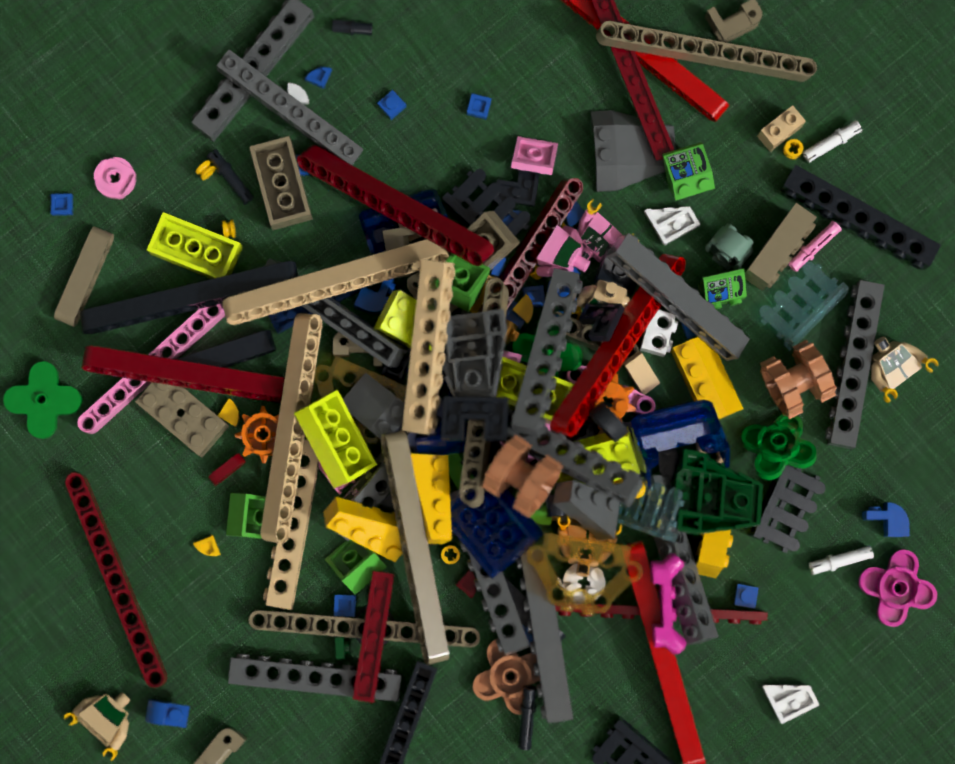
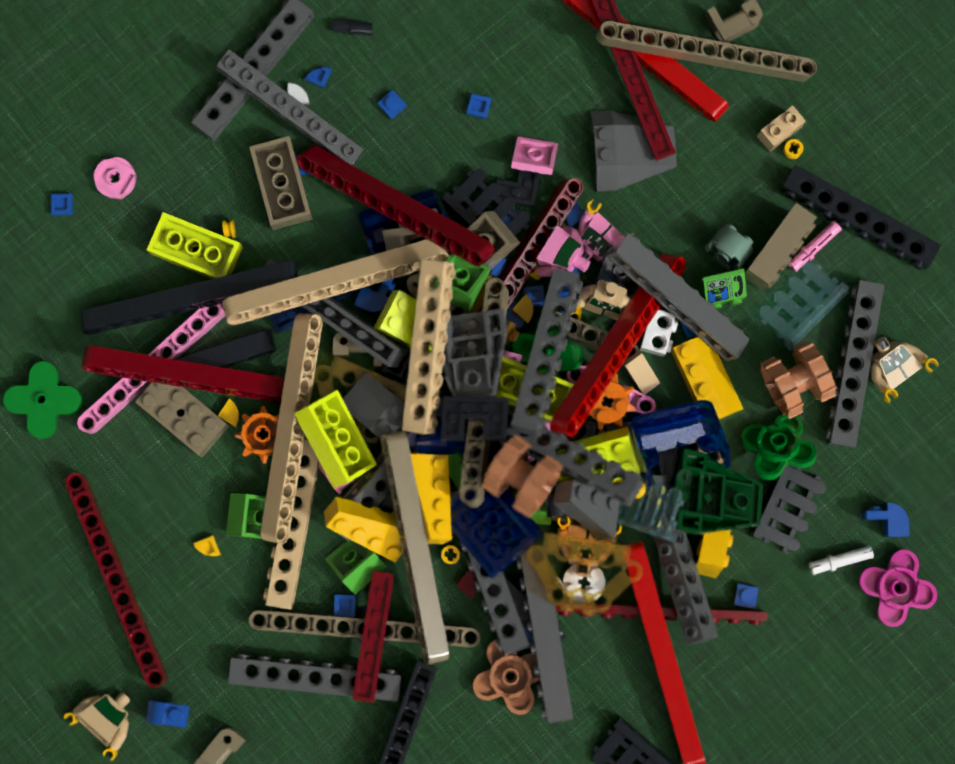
dark tan beam [54,226,114,327] -> none
yellow bush [195,160,216,180] -> none
black pin [207,149,255,205] -> none
dark red beam [208,453,246,486] -> none
dark green plate [335,637,350,659] -> none
black pin [518,685,537,750] -> none
black plate [579,303,625,341] -> none
black tyre [589,402,628,443] -> none
white wing [644,207,700,246] -> none
dark pink plate [651,553,686,654] -> none
bright green slope [662,142,715,200] -> none
white wing [762,685,819,724] -> none
white pin [802,120,862,163] -> none

